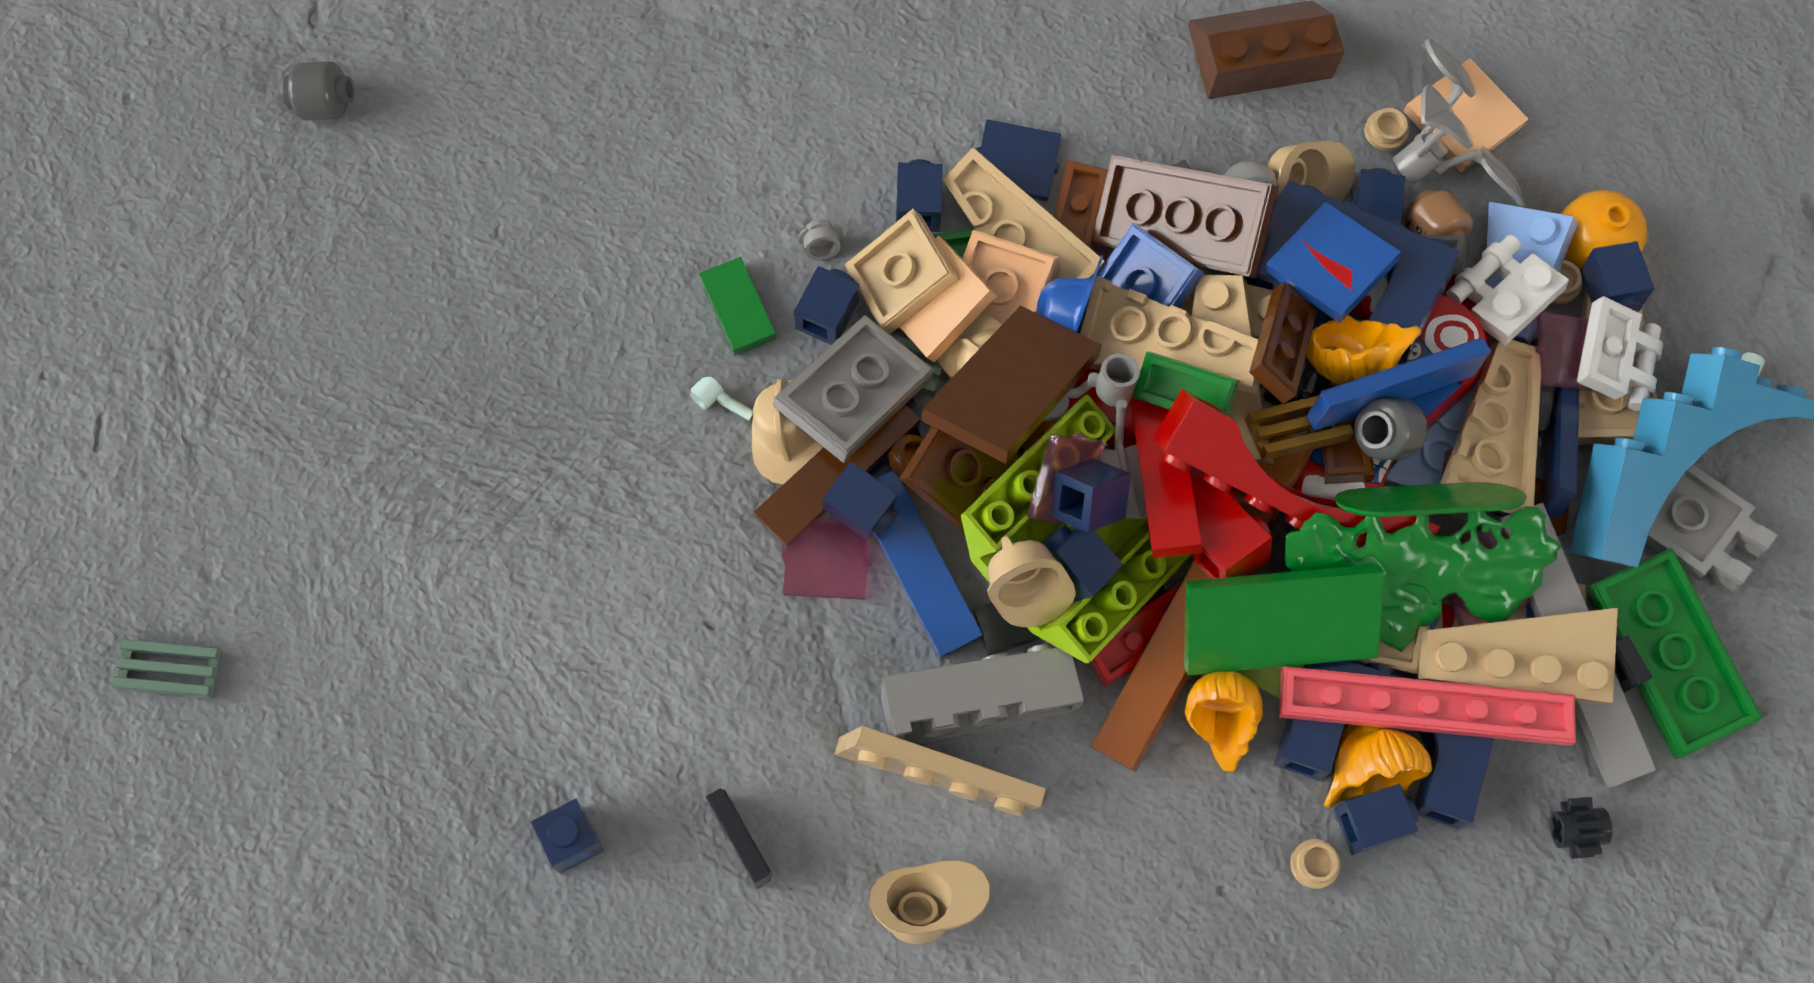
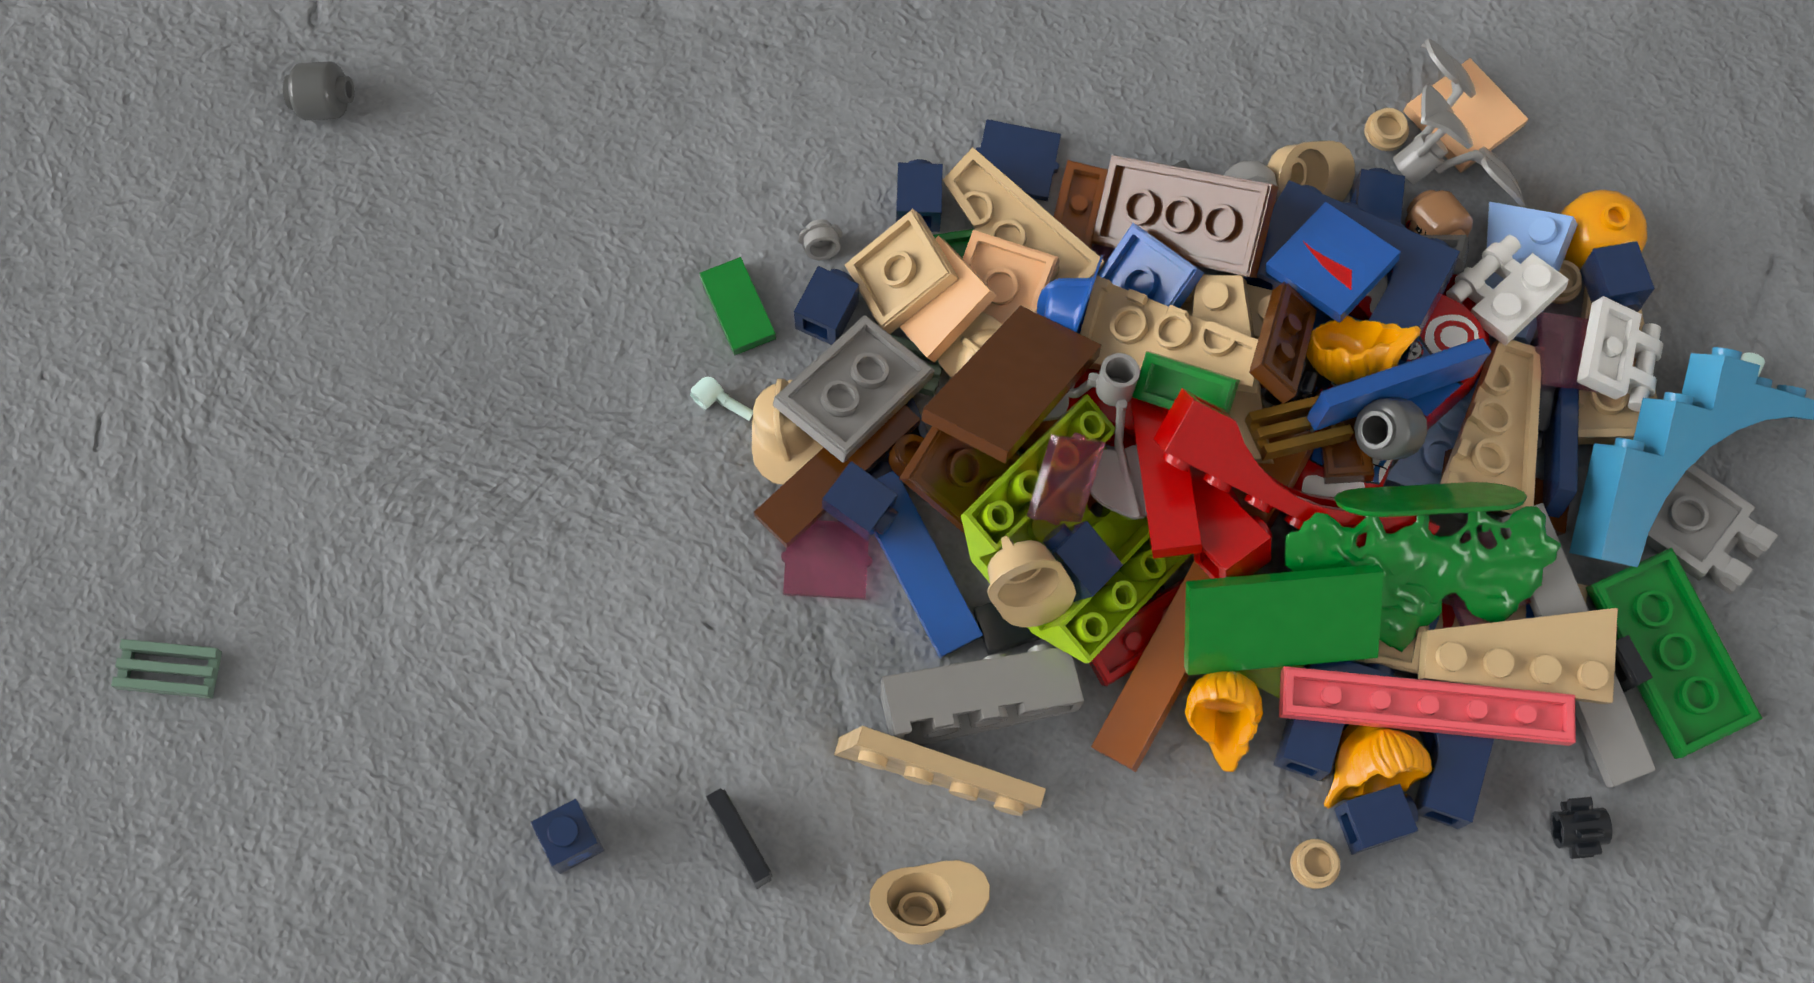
dark blue brick [1051,458,1131,533] -> none
reddish brown slope [1188,0,1344,99] -> none

